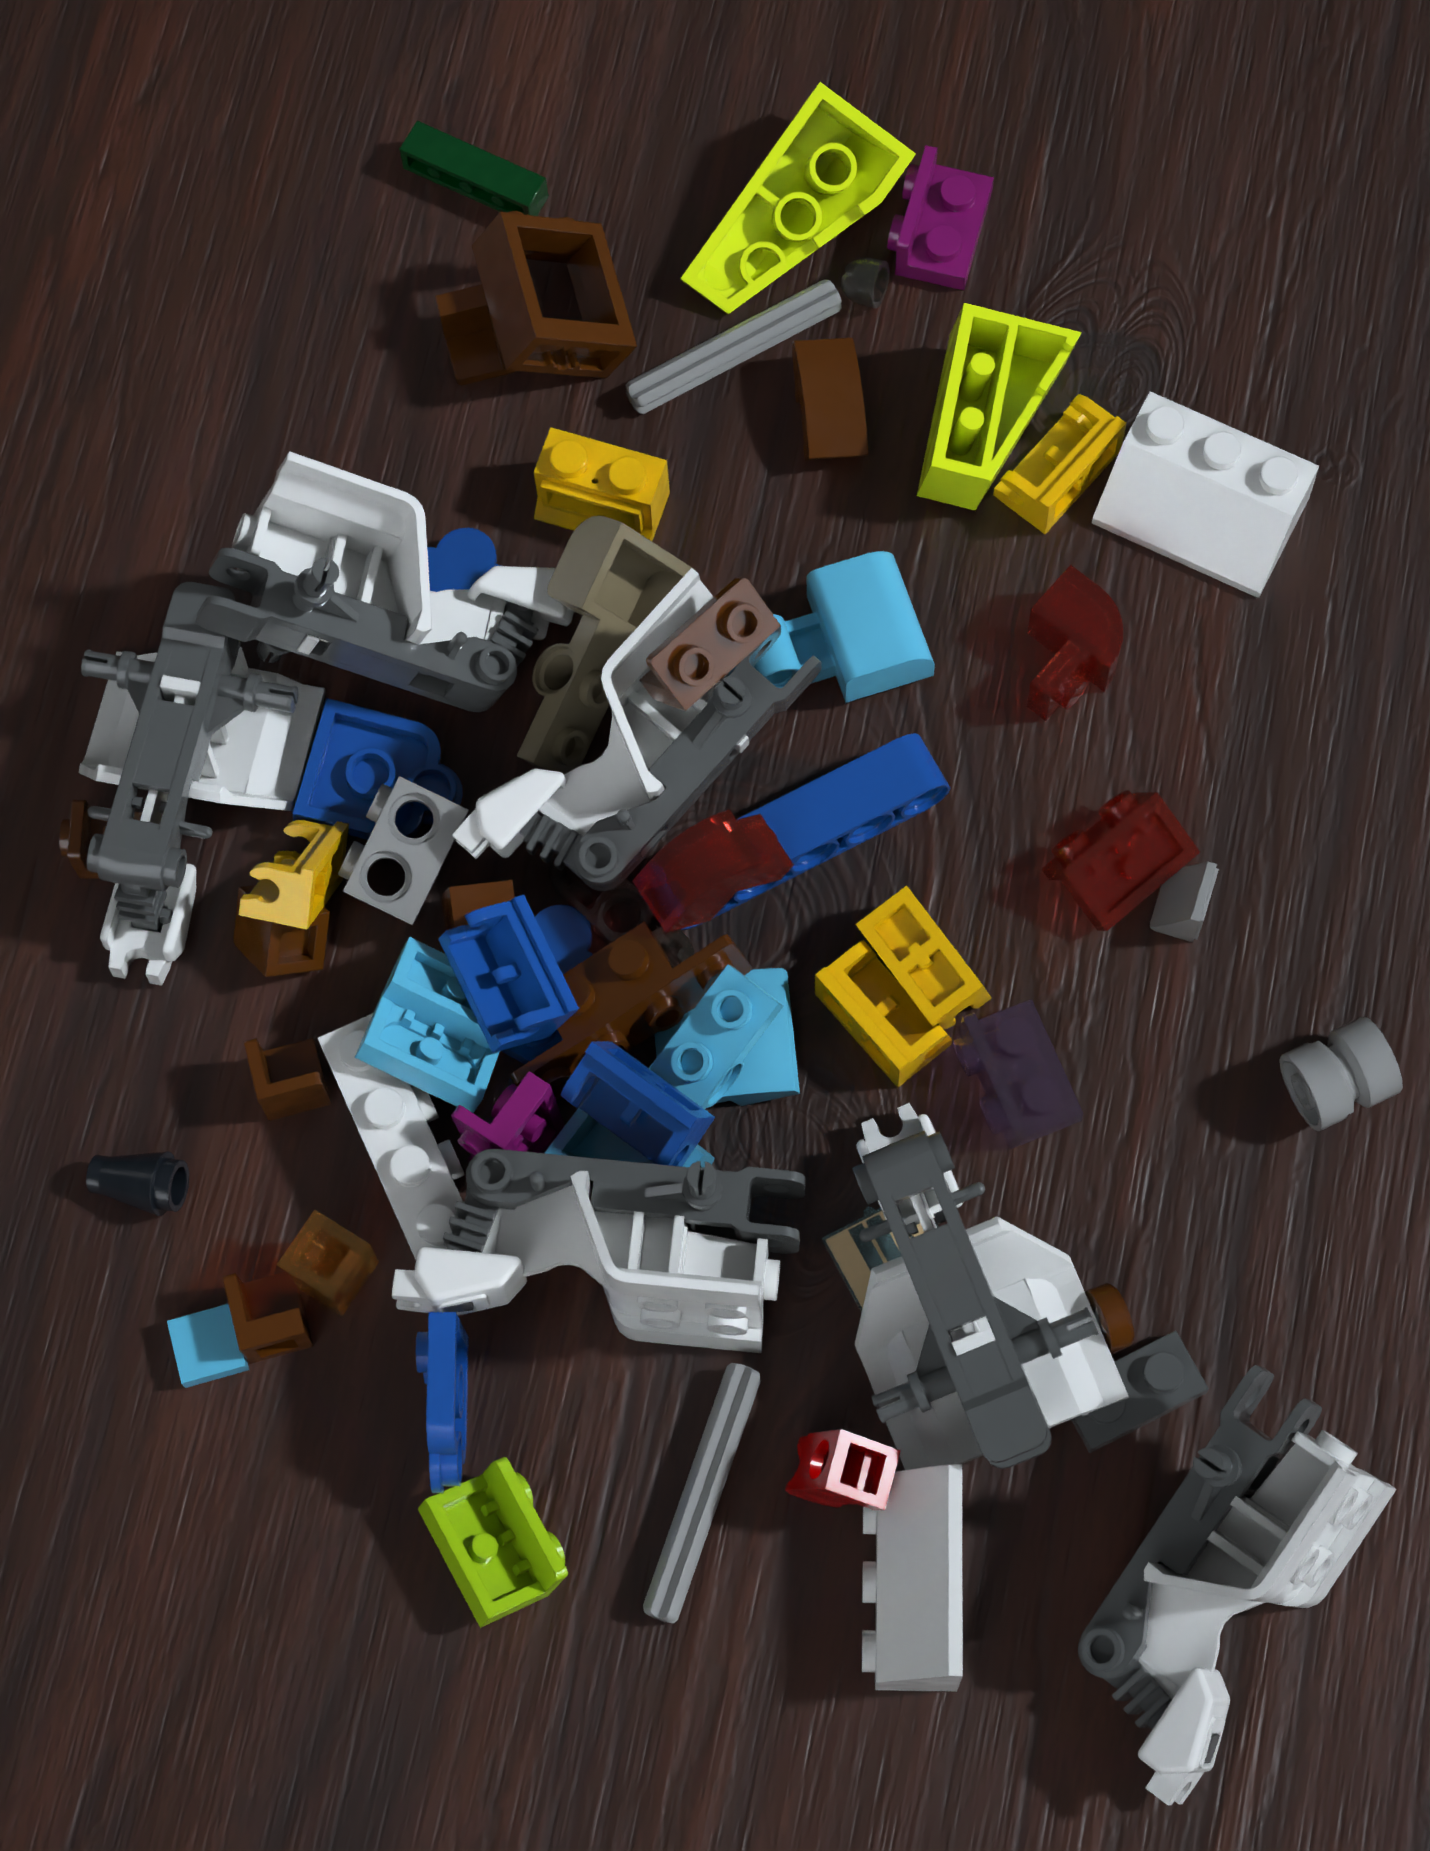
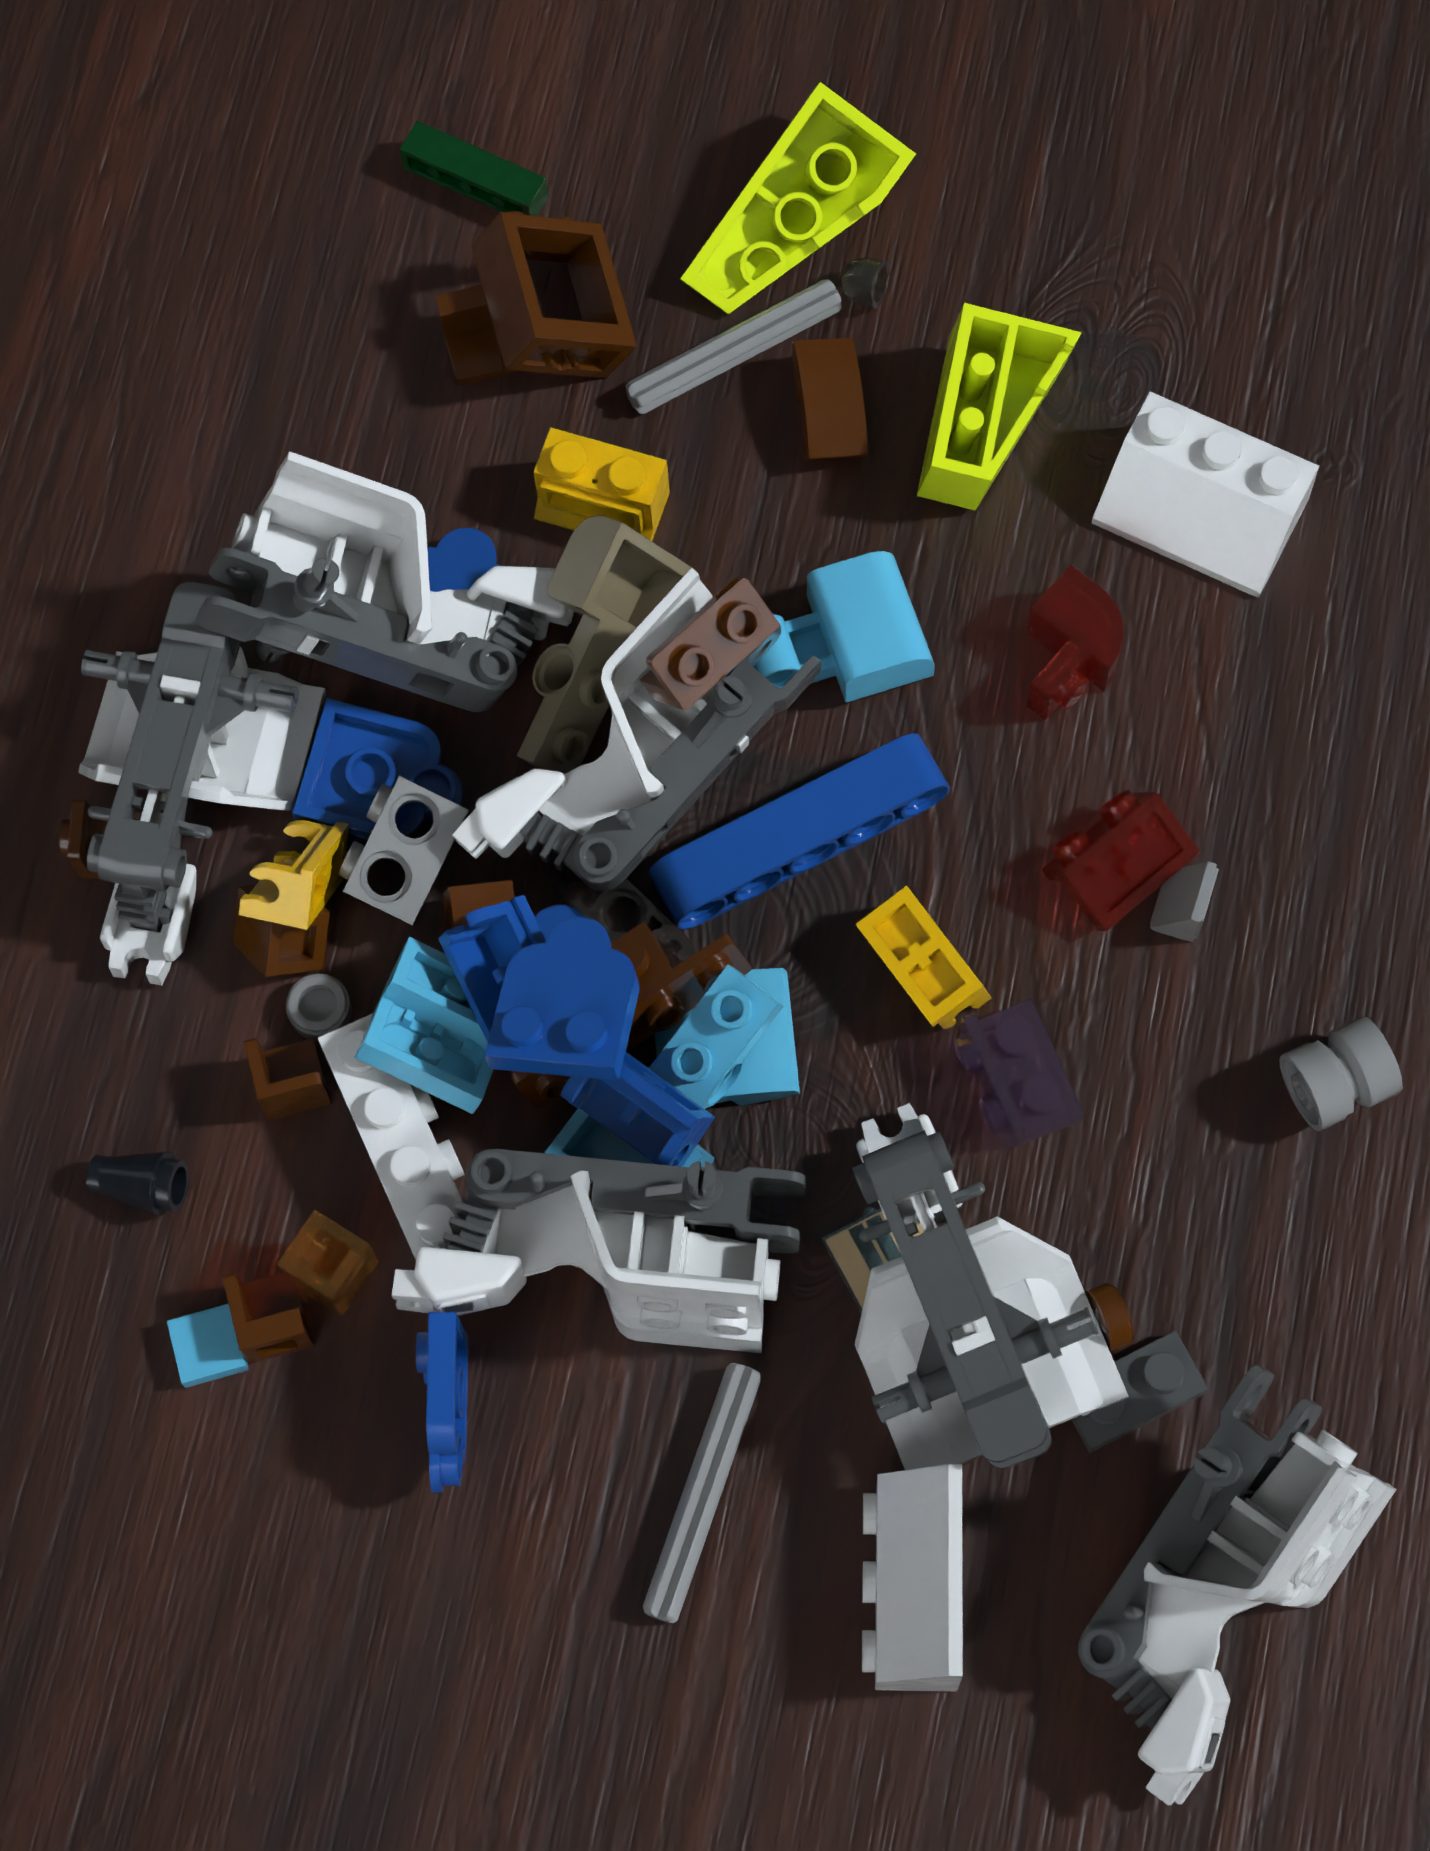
lime bracket [418,1457,568,1628] -> none
magenta bracket [451,1071,565,1163] -> none
clear red brick [633,810,794,933] -> none
red leg [785,1429,901,1510] -> none
yellow hinge [815,940,952,1088] -> none
magenta bracket [887,145,994,290] -> none
yellow hinge [993,394,1127,534] -> none
none -> light grey tile [286,974,352,1041]
none -> blue plate [484,917,640,1081]

